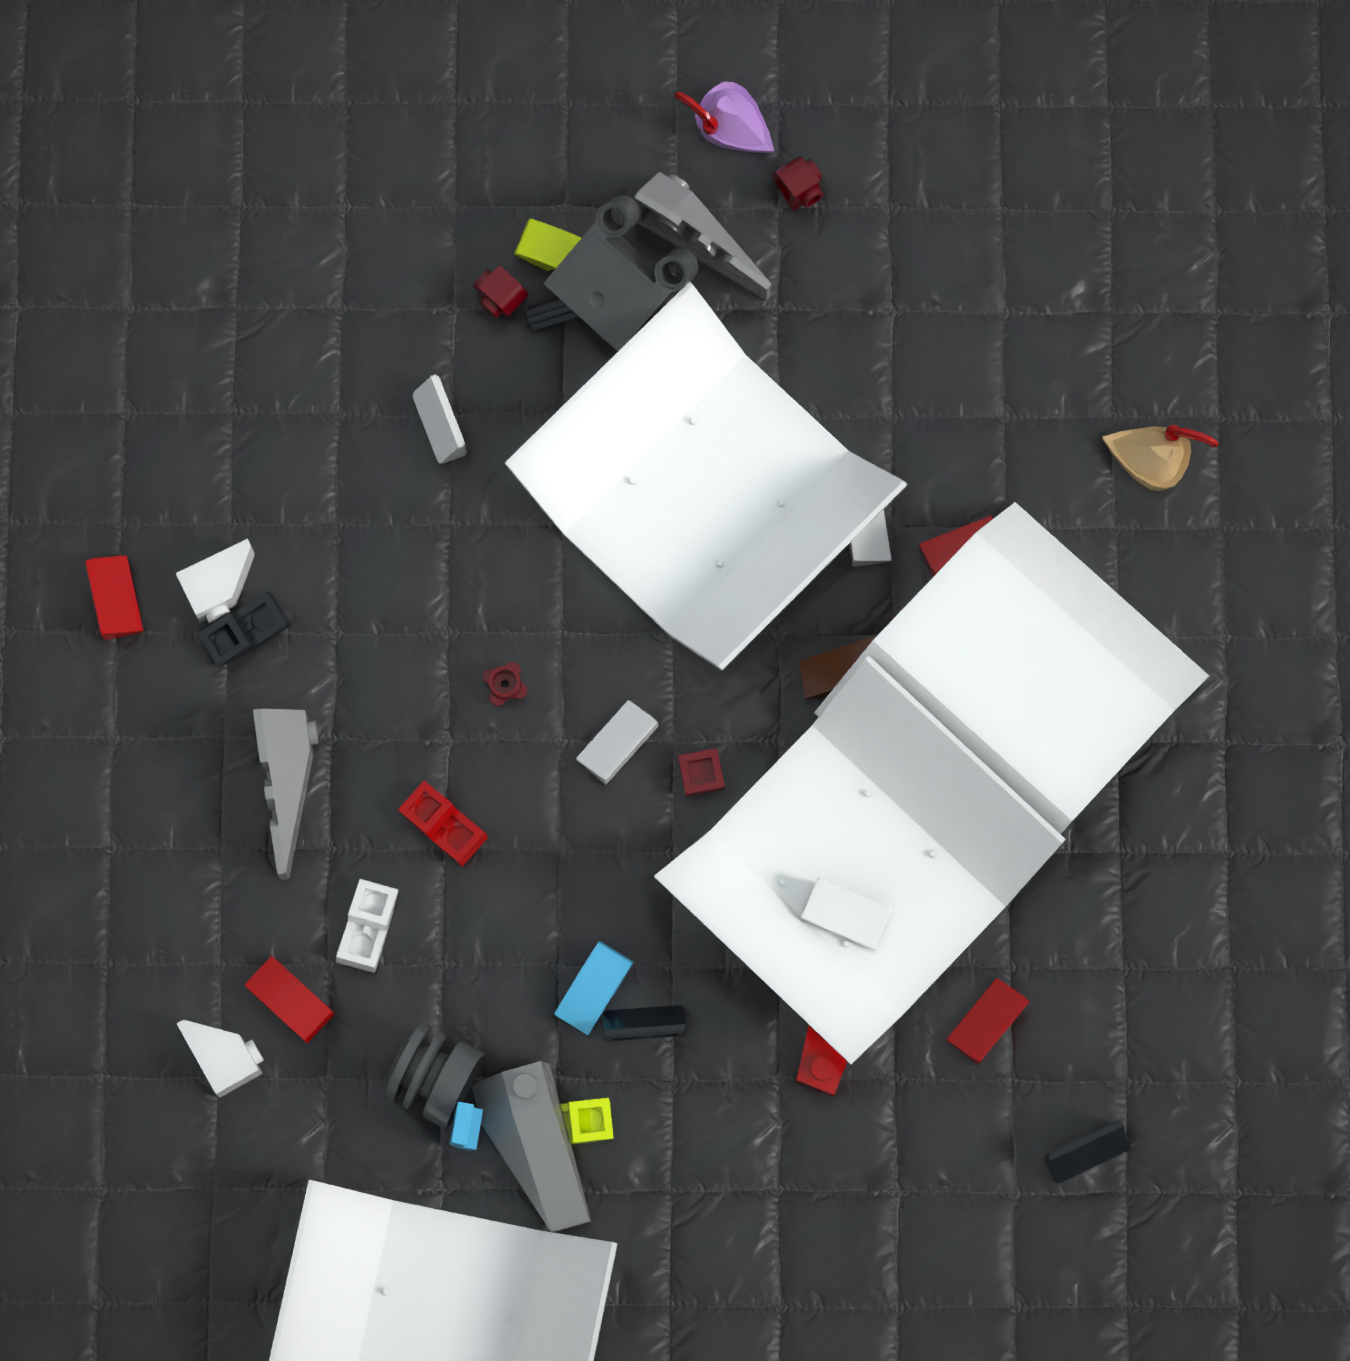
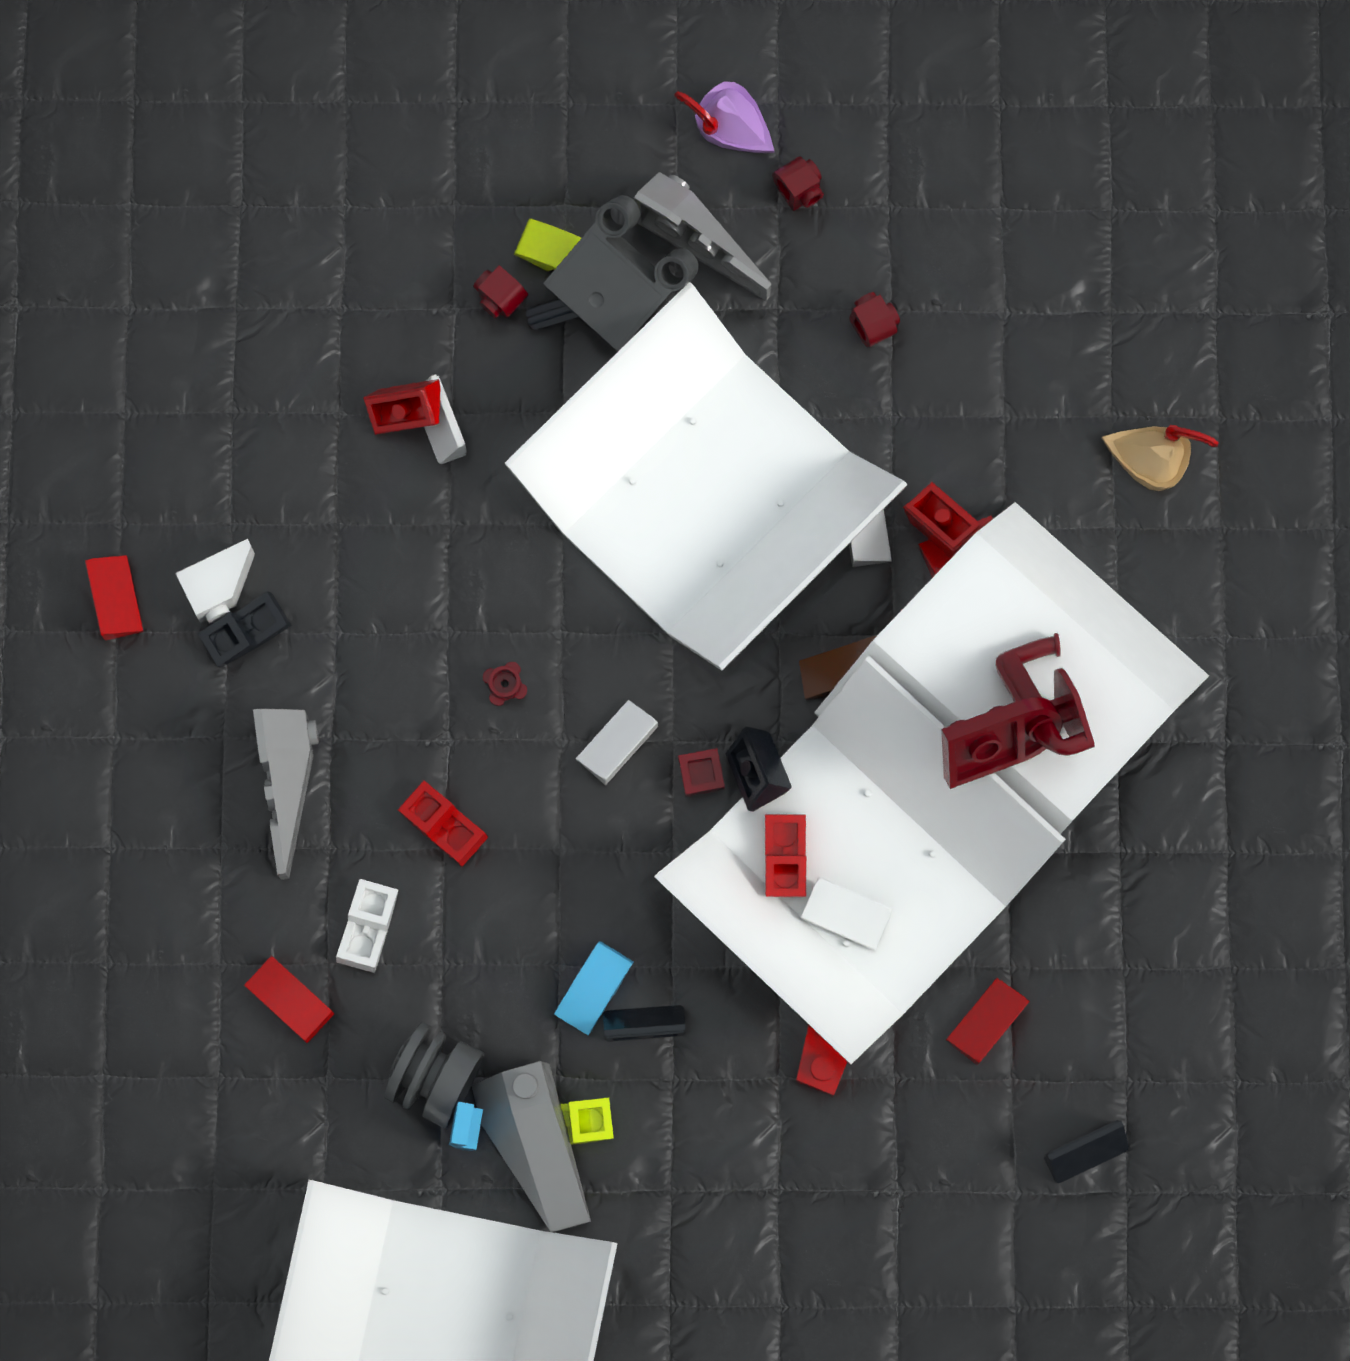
white slope [177,1020,264,1098] -> none
none -> red slope [363,379,441,435]
none -> black slope [725,726,792,812]
none -> red slope [765,814,807,897]
none -> dark red plate [849,292,900,348]
none -> red slope [903,482,983,558]
none -> dark red plate [941,633,1095,789]

